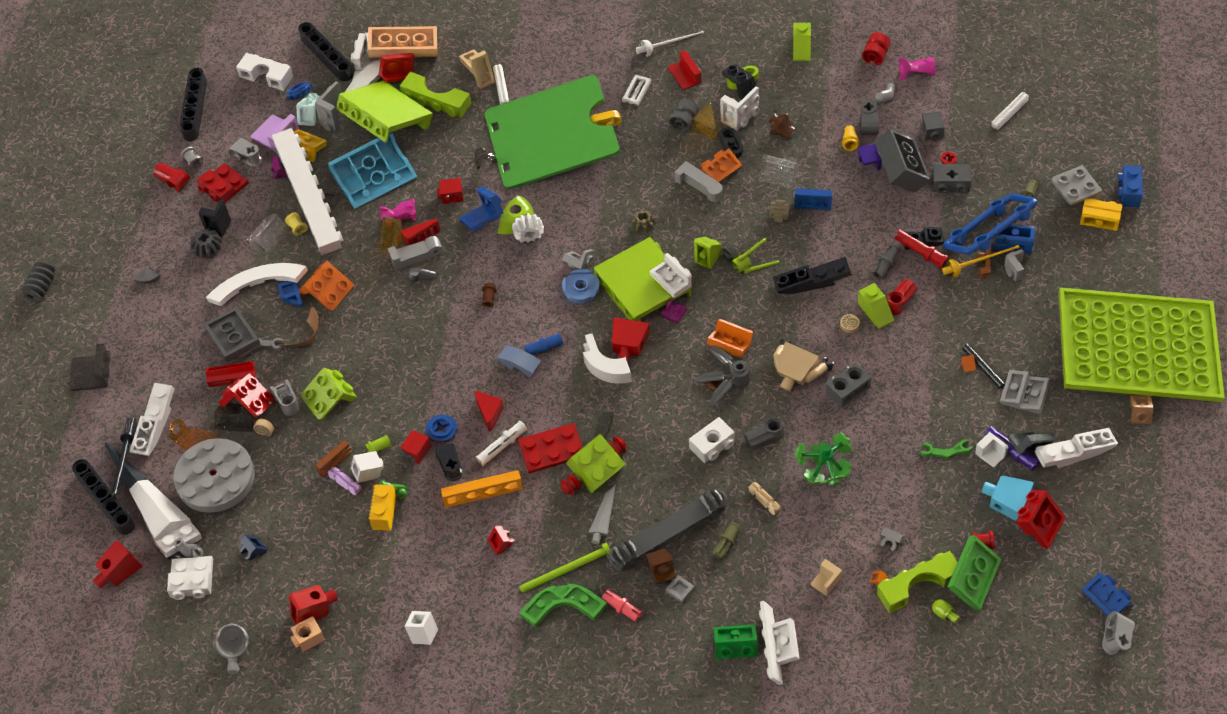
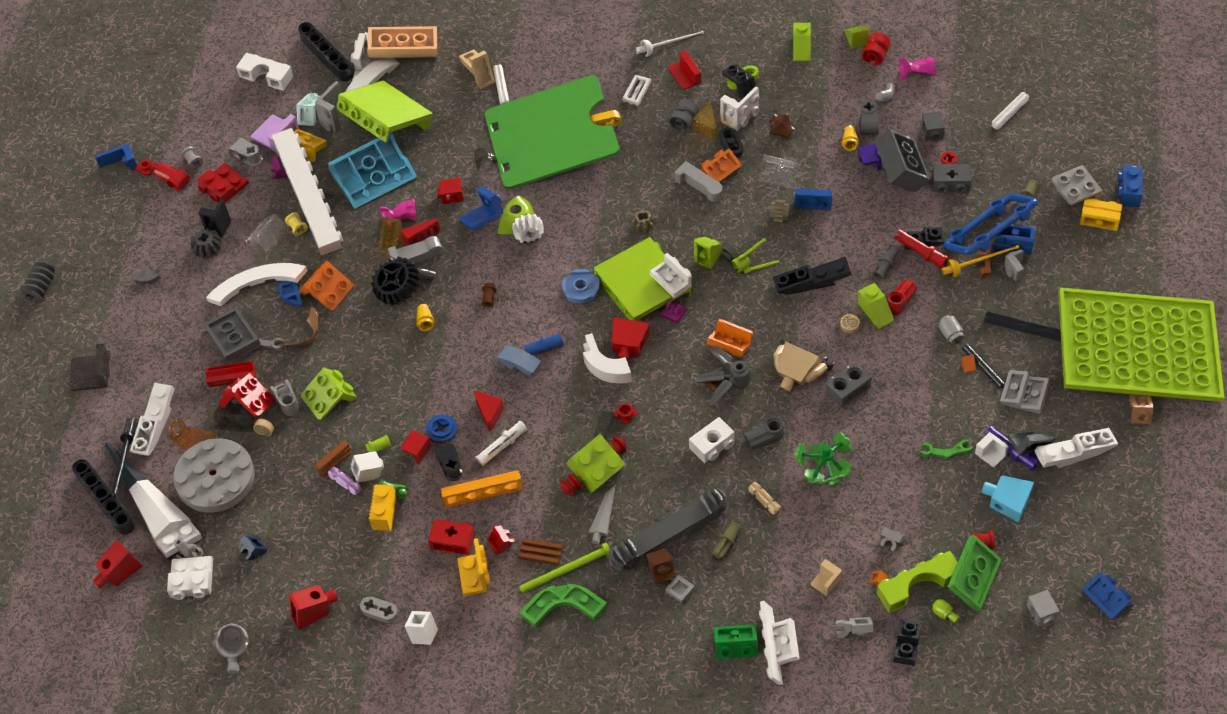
black beam [180,67,207,142] -> none
blue gear [286,82,312,100] -> none
light nougat brick [290,616,325,652] -> none
red bracket [378,53,415,83] -> none
lime arch [400,72,472,118] -> none
red plate [518,423,583,474] -> none
light grey bracket [562,249,594,269] -> none
coral pin [601,589,643,623] -> none
red plate [1016,490,1066,549] -> none
light grey piece [1102,611,1135,655] -> none
none -> blue bracket [95,144,137,170]
none -> red plate [136,159,157,176]
none -> light grey beam [360,597,398,623]
none -> black gear [370,256,421,306]
none -> yellow cone [416,304,435,331]
none -> red brick [428,520,475,556]
none -> yellow bracket [457,539,491,596]
none -> dark orange tile [518,538,563,565]
none -> red plate [614,403,637,424]
none -> light grey plate [835,617,873,638]
none -> lime slope [844,26,869,49]
none -> black slope [894,619,921,666]
none -> light grey brick [938,315,965,345]
none -> black axle [984,311,1061,341]
none -> light grey brick [1026,590,1059,626]

